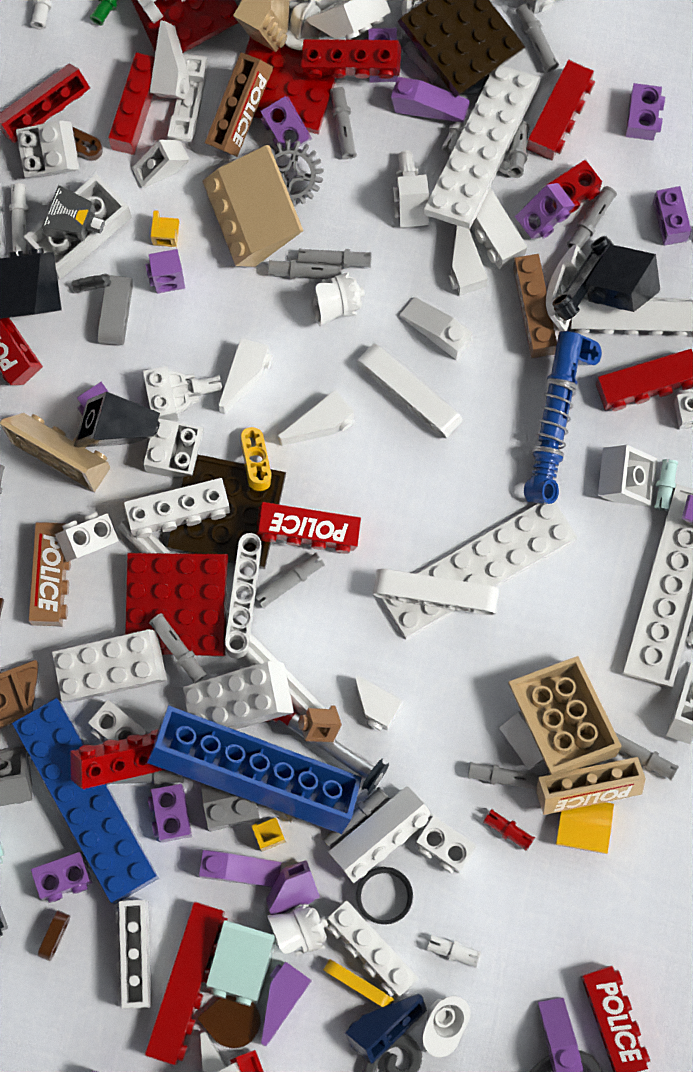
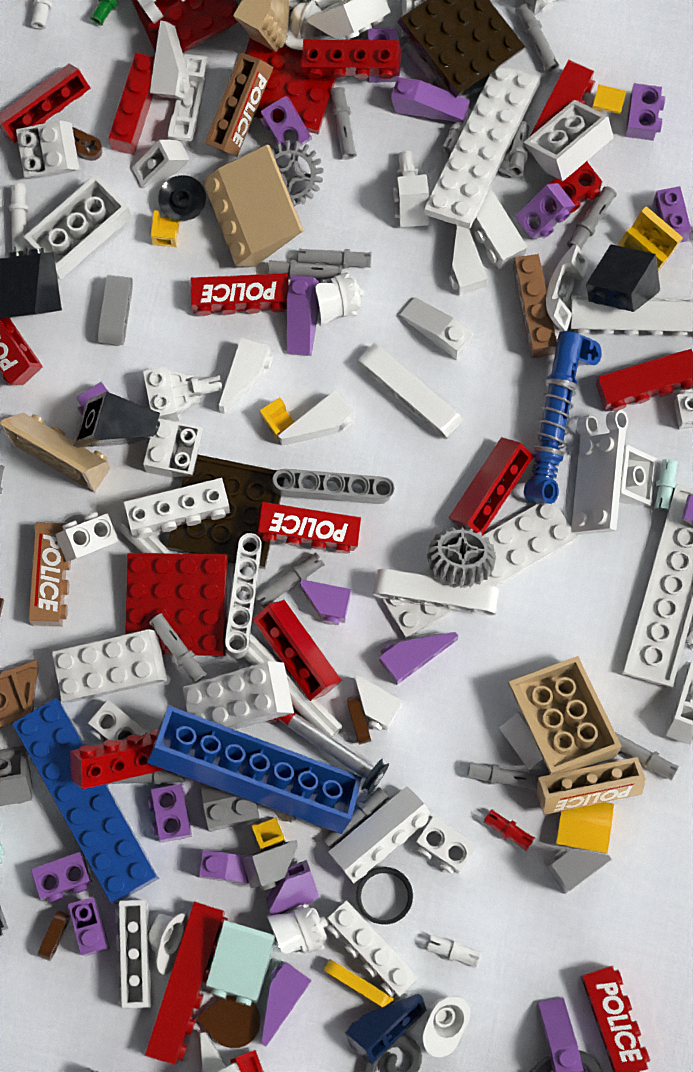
dark grey torso [42,185,105,242] -> none
dark grey axle [71,273,111,293] -> none
medium lavender brick [145,249,186,294] -> none
yellow beam [241,427,271,491] -> none
medium nougat brick [298,705,342,742] -> none
black piece [552,236,614,321] -> none
none -> medium lavender slope [68,897,110,956]
none -> white piece [149,913,188,975]
none -> black dish [158,175,206,221]
none -> red brick [190,273,289,316]
none -> light grey slope [241,840,298,891]
none -> red brick [252,600,342,701]
none -> yellow panel [259,397,294,440]
none -> light grey beam [271,469,395,504]
none -> medium lavender slope [287,275,319,356]
none -> medium lavender slope [300,579,351,625]
none -> reddish brown beam [346,695,371,745]
none -> medium lavender slope [379,632,458,685]
none -> light grey gear [427,526,496,588]
none -> red brick [448,437,534,535]
none -> white slope [523,100,614,181]
none -> light grey slope [547,849,612,894]
none -> white hinge [571,410,628,535]
none -> yellow panel [592,84,626,114]
none -> yellow slope [618,206,683,271]

